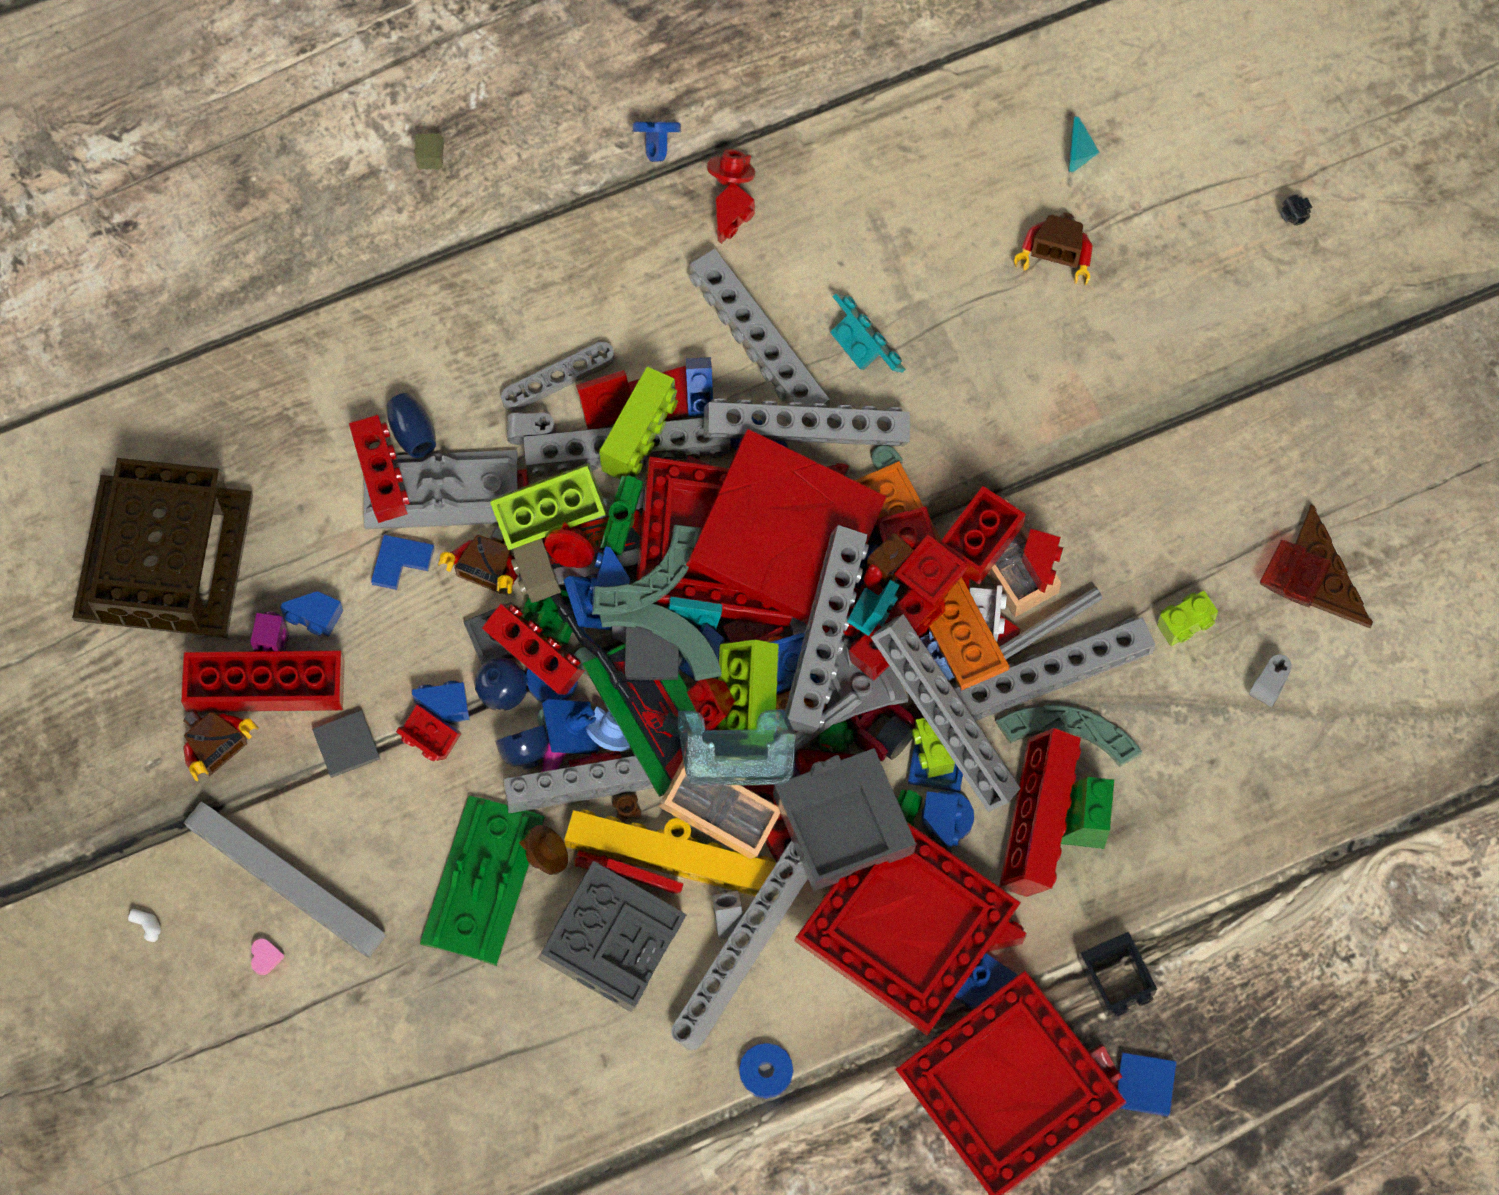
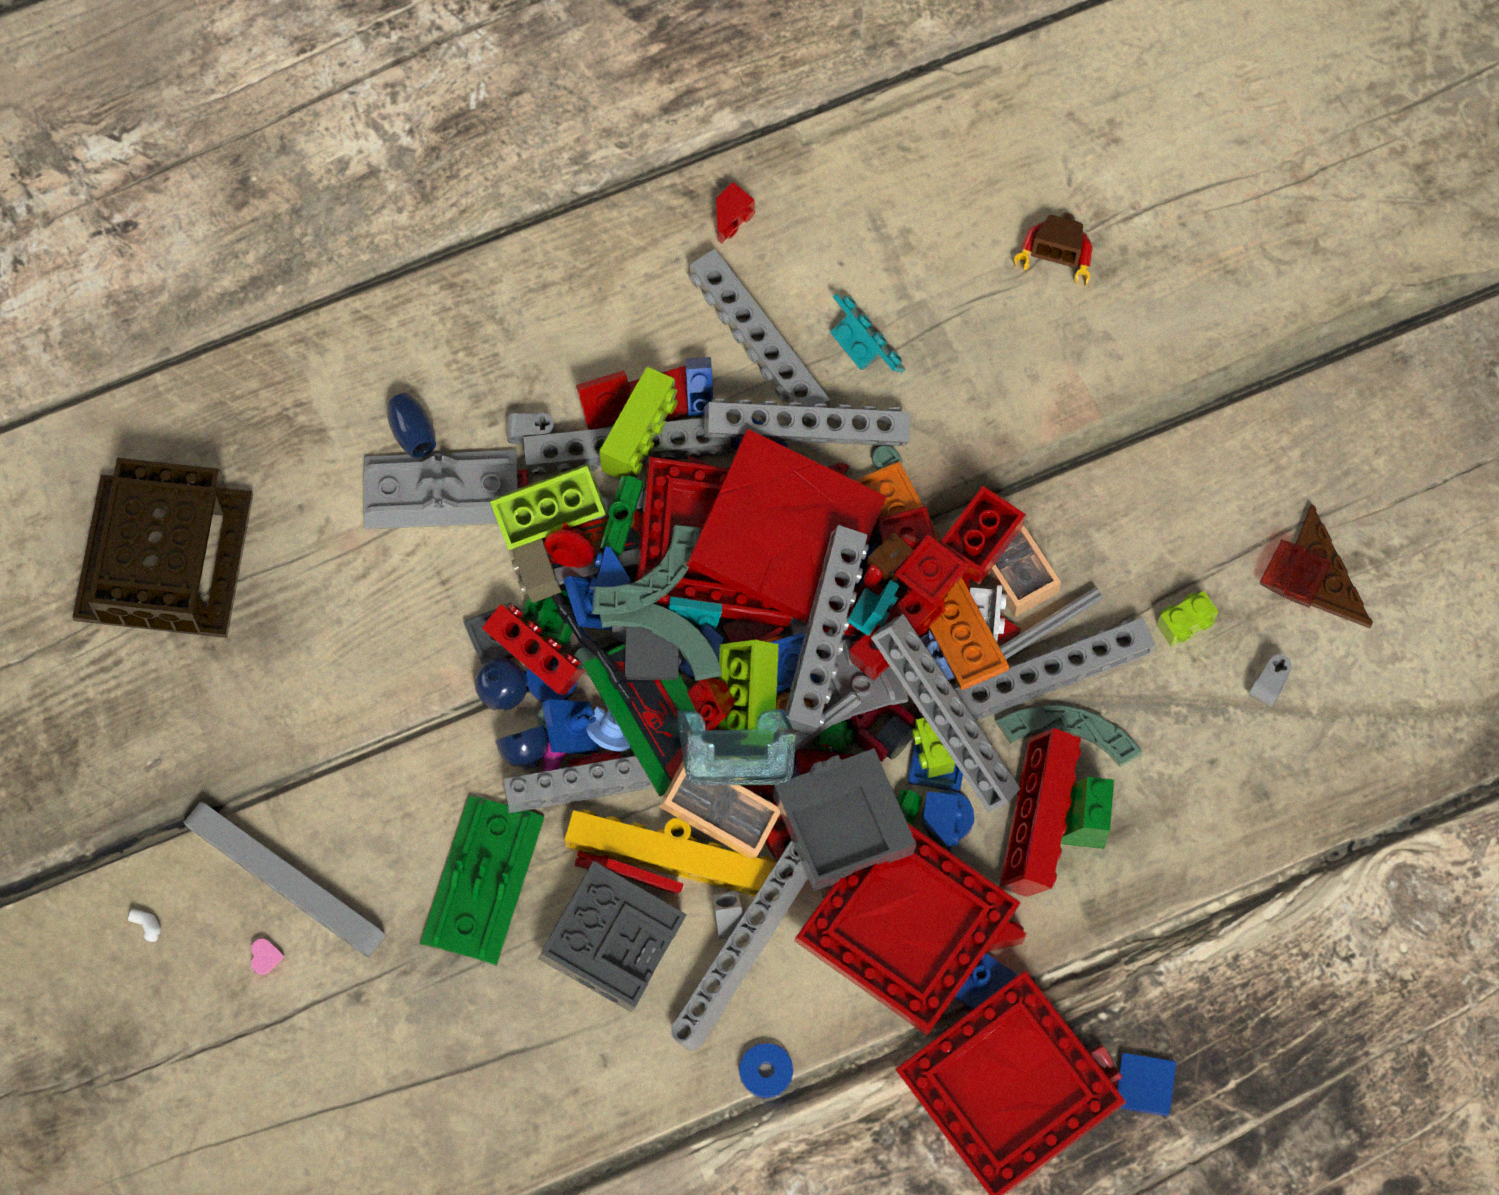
red brick [181,651,345,712] -> none
torso [183,711,259,781] -> none
magenta brick [250,611,289,652] -> none
blue slope [280,591,344,637] -> none
dark grey tile [312,711,380,778] -> none
red brick [349,415,410,523] -> none
blue tile [371,535,435,590] -> none
red bracket [396,704,462,761] -> none
blue slope [412,681,470,723] -> none
olive piece [415,134,444,169] -> none
torso [437,528,518,594] -> none
light grey beam [501,342,614,412] -> none
reddish brown piece [519,825,568,875] -> none
reddish brown plate [612,794,641,823] -> none
blue tile [632,122,681,162] -> none
red piece [706,149,756,186] -> none
red slope [1022,529,1064,593] -> none
teal slope [1069,116,1100,172] -> none
black window [1078,931,1157,1017] -> none
black gear [1280,194,1312,226] -> none

